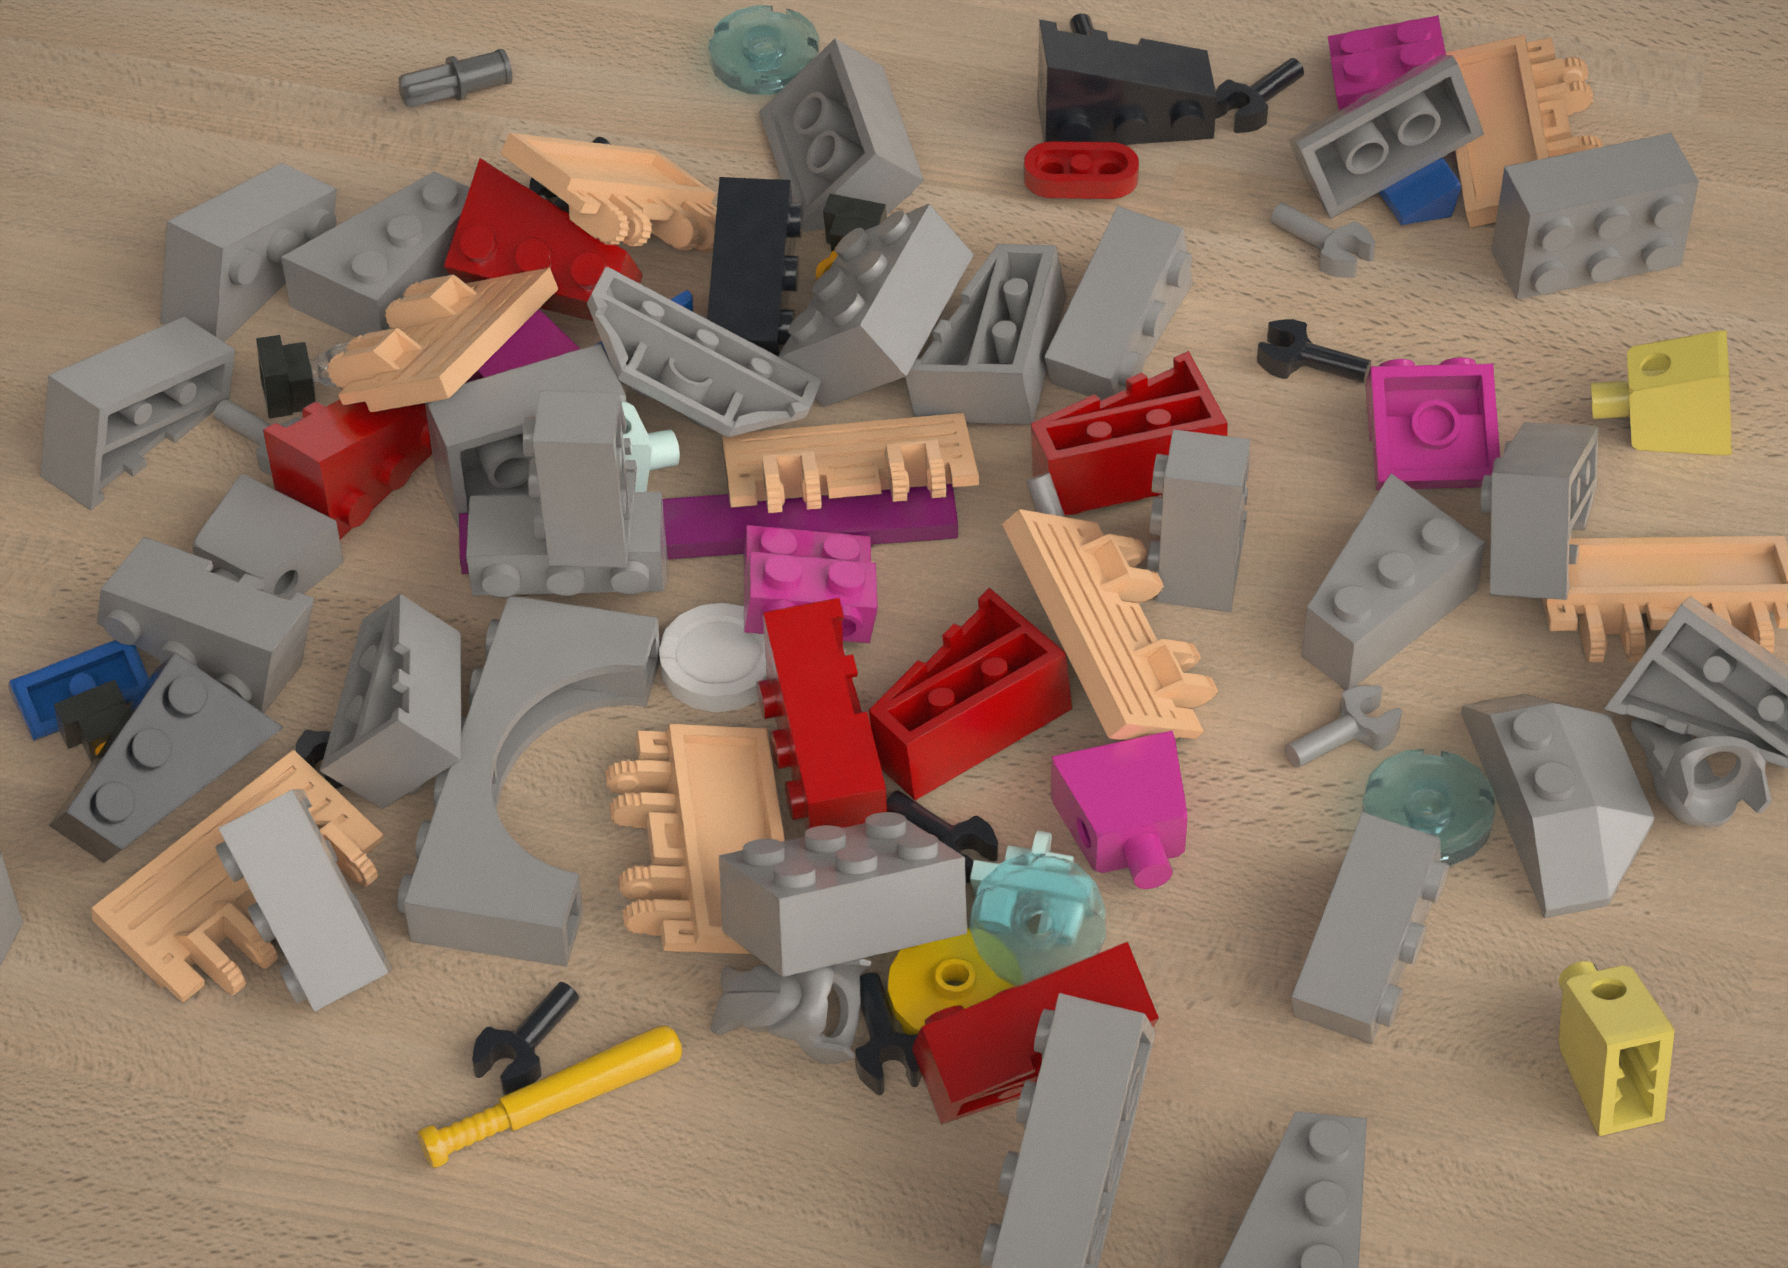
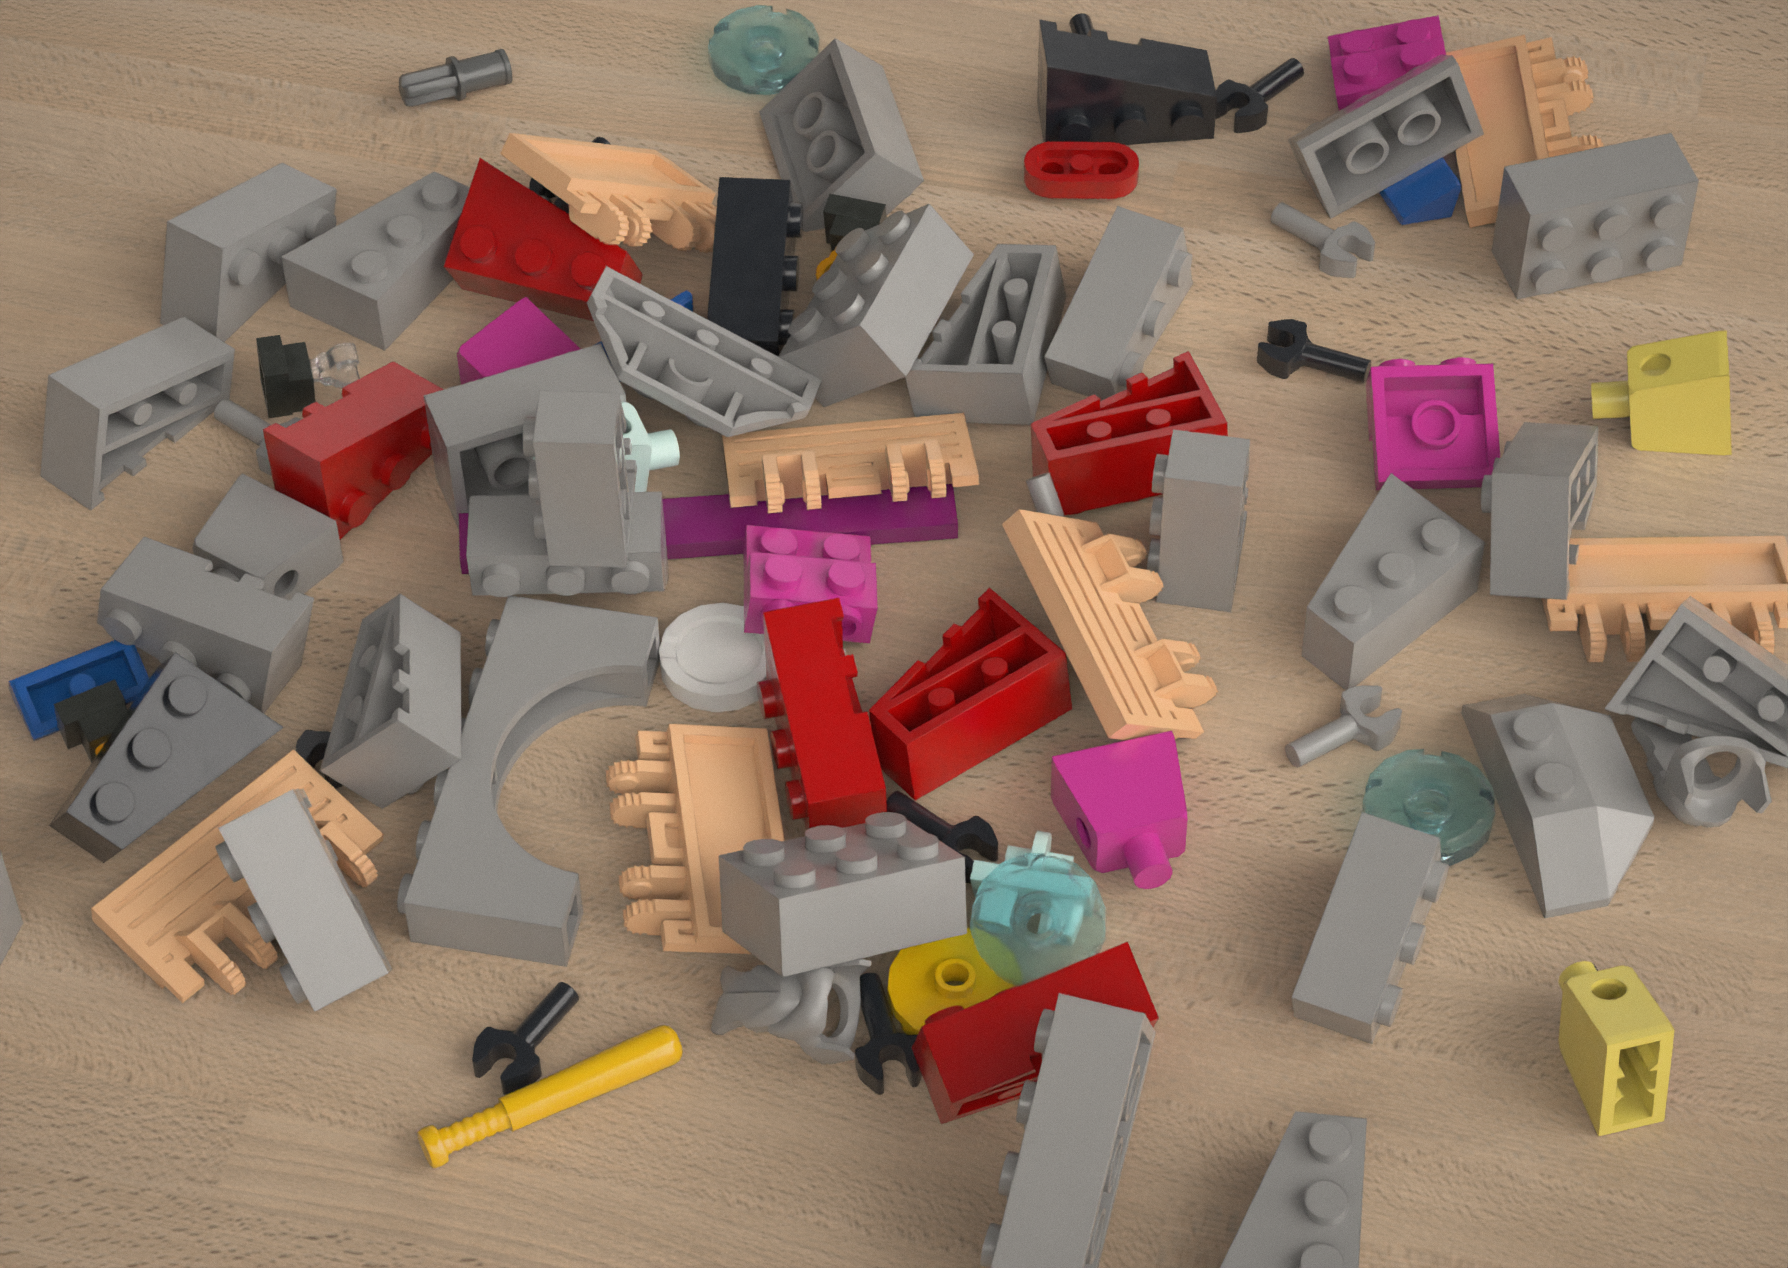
light nougat hinge [326,268,558,412] -> none

